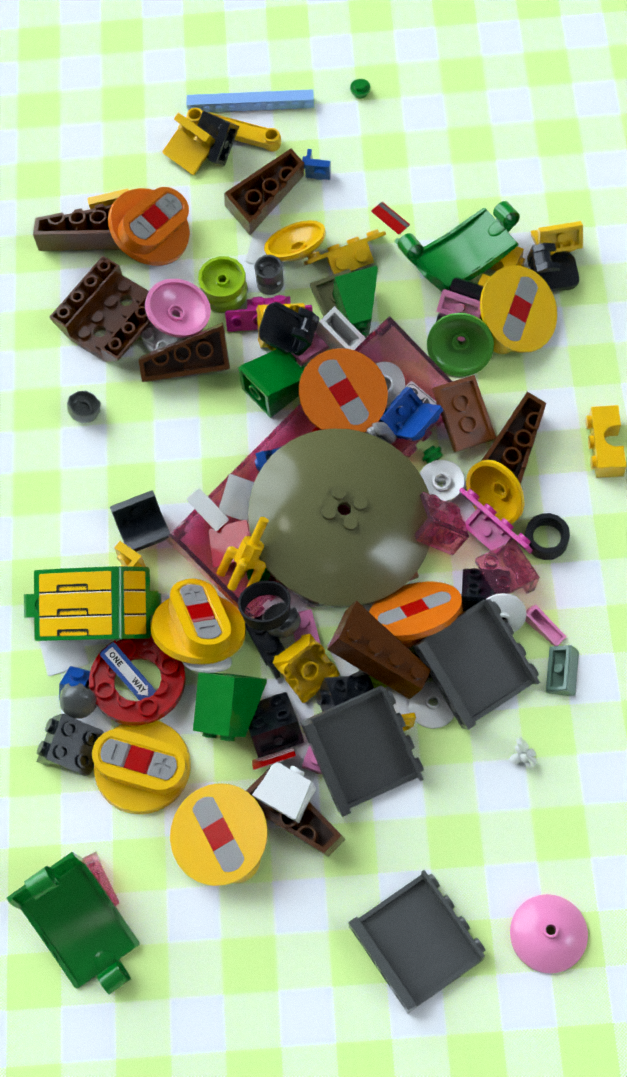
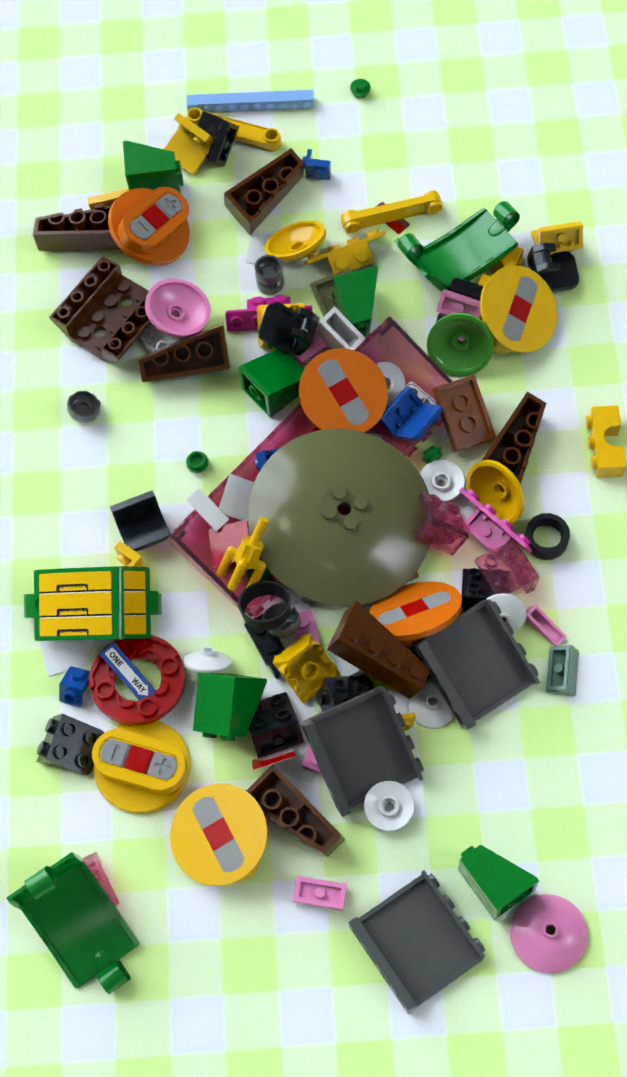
dark grey hair [60,683,97,719] -> none
yellow piece [151,579,246,664] -> none
lime wheel [198,256,248,313] -> none
white torso [252,762,316,823] -> none
light grey arm [367,422,397,444] -> none
white plant [510,737,538,769] -> none
none -> green slope [123,140,184,193]
none -> green plate [186,451,209,473]
none -> bright pink plate [293,876,347,911]
none -> yellow piece [341,190,443,234]
none -> white dish [364,781,414,831]
none -> green slope [458,845,539,920]

